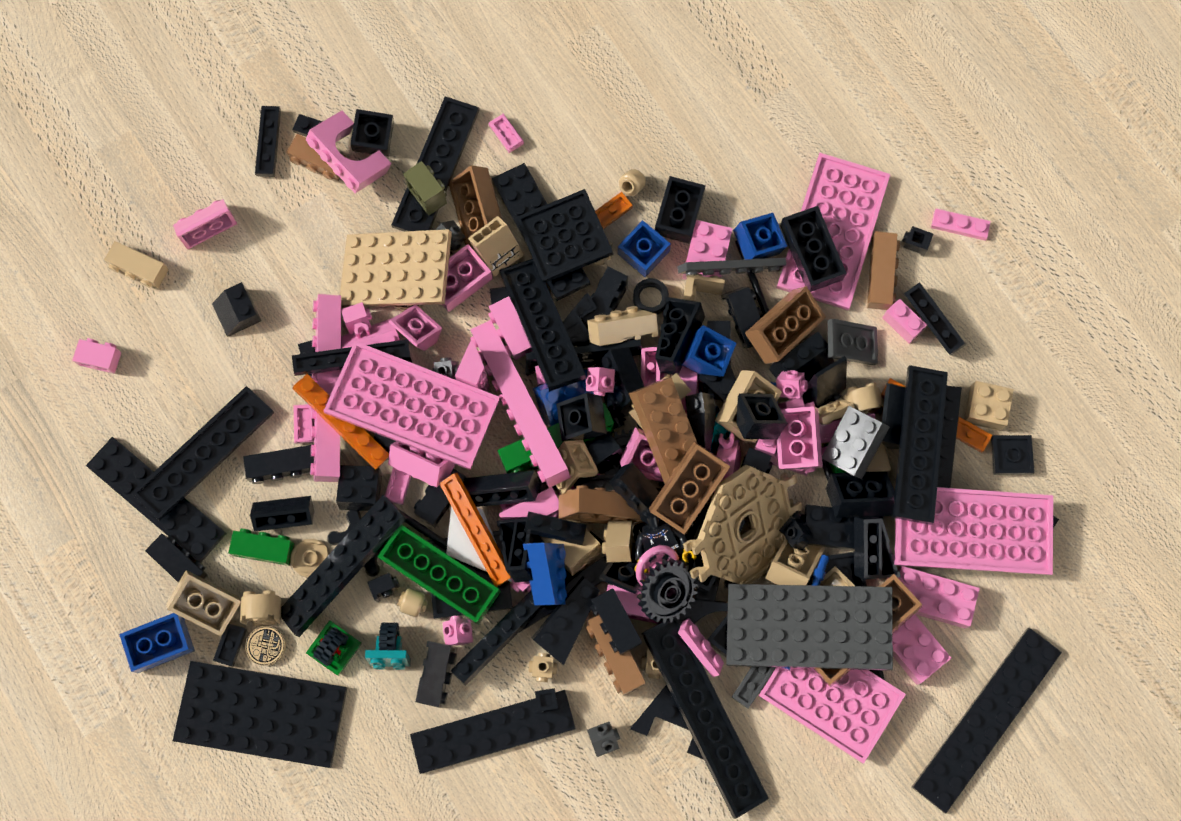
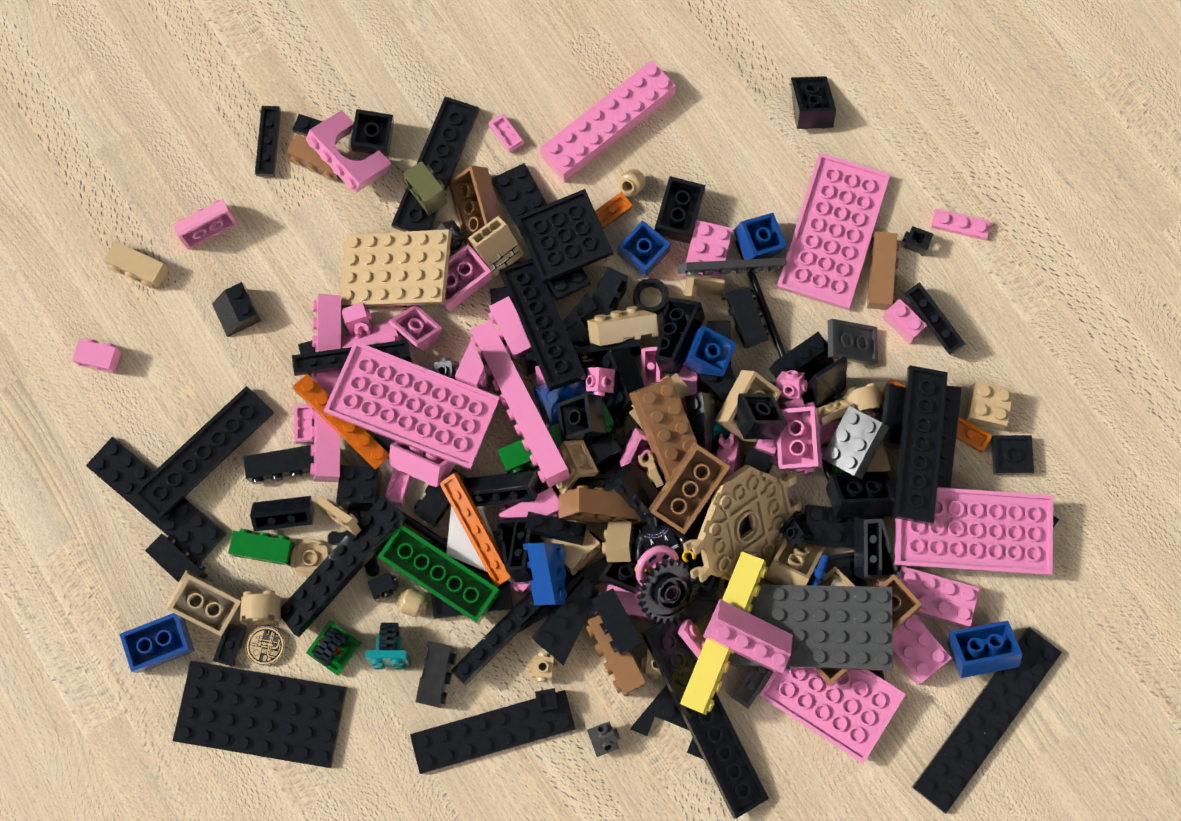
bright pink brick [443,615,473,646] -> none
medium nougat brick [745,286,826,364] -> none
black brick [780,206,847,292] -> none
none -> tan plate [315,496,361,536]
none -> bright pink brick [540,60,676,182]
none -> tan plate [638,451,664,488]
none -> light yellow brick [680,552,768,715]
none -> bright pink slope [703,599,793,674]
none -> black slope [791,76,836,129]
none -> blue brick [948,621,1022,678]

